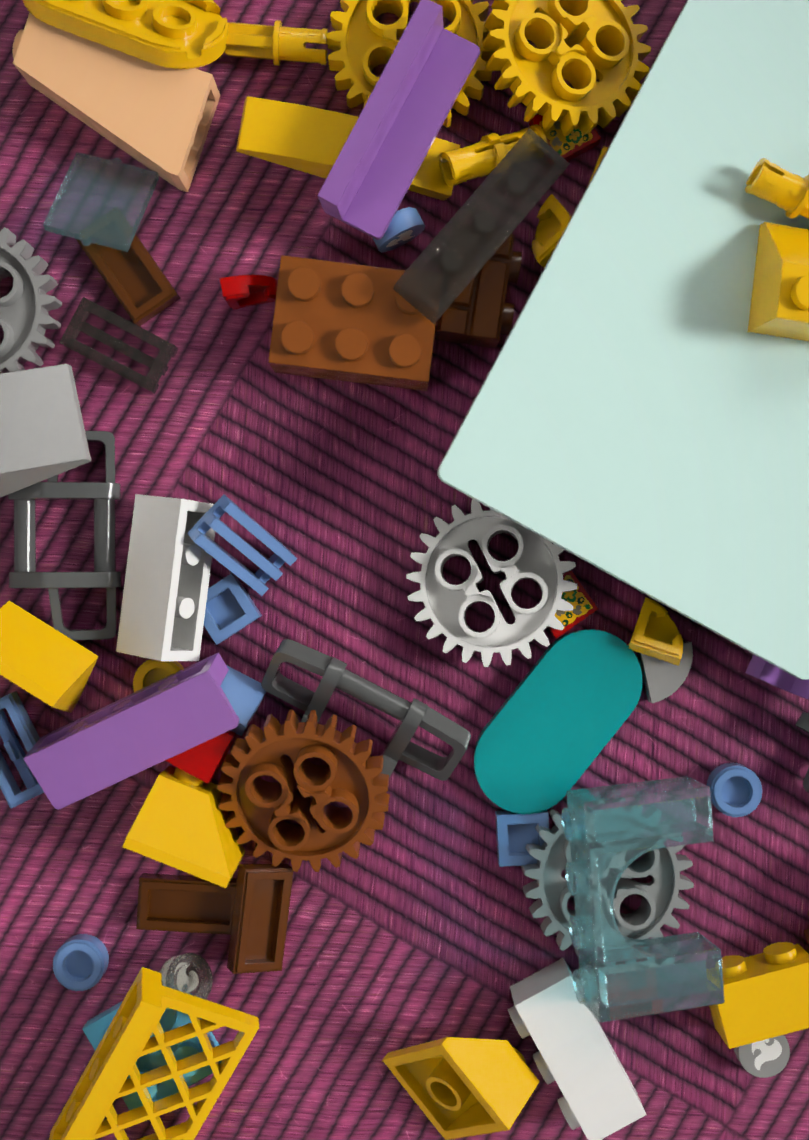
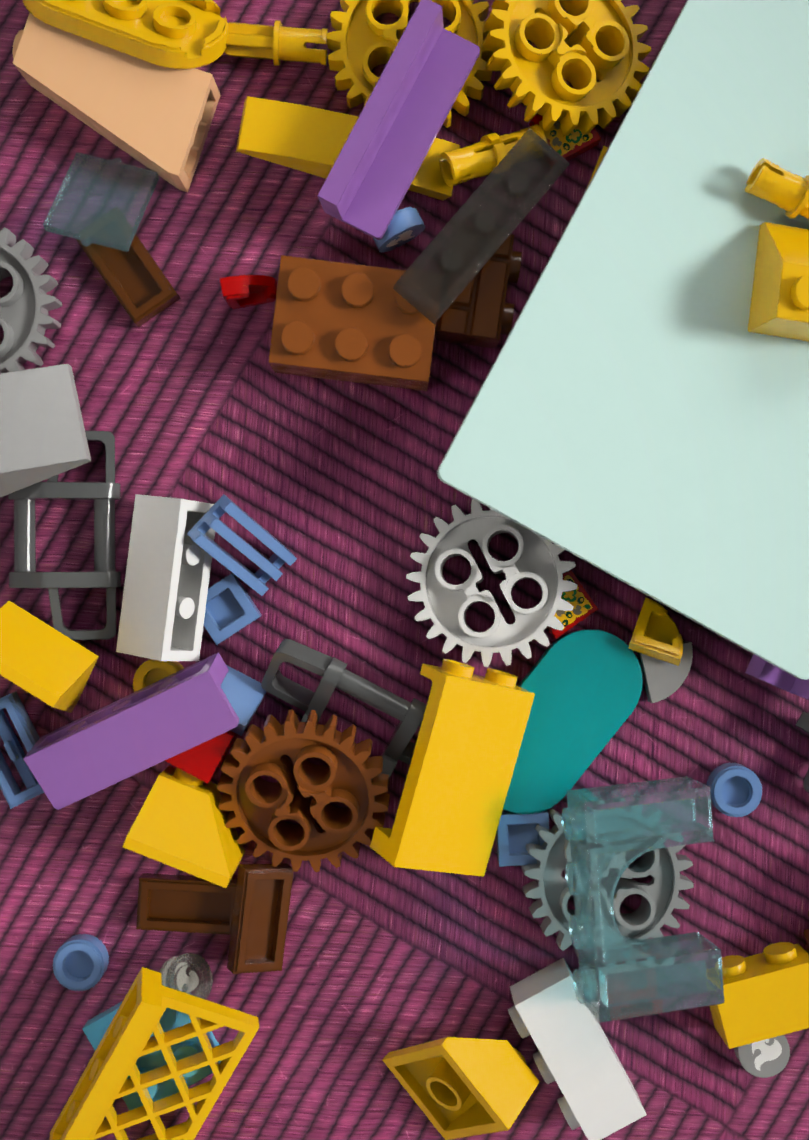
clear smoke tile [59,297,178,394] -> none
yellow tile [532,194,572,268] -> none
none -> yellow panel [370,659,535,877]

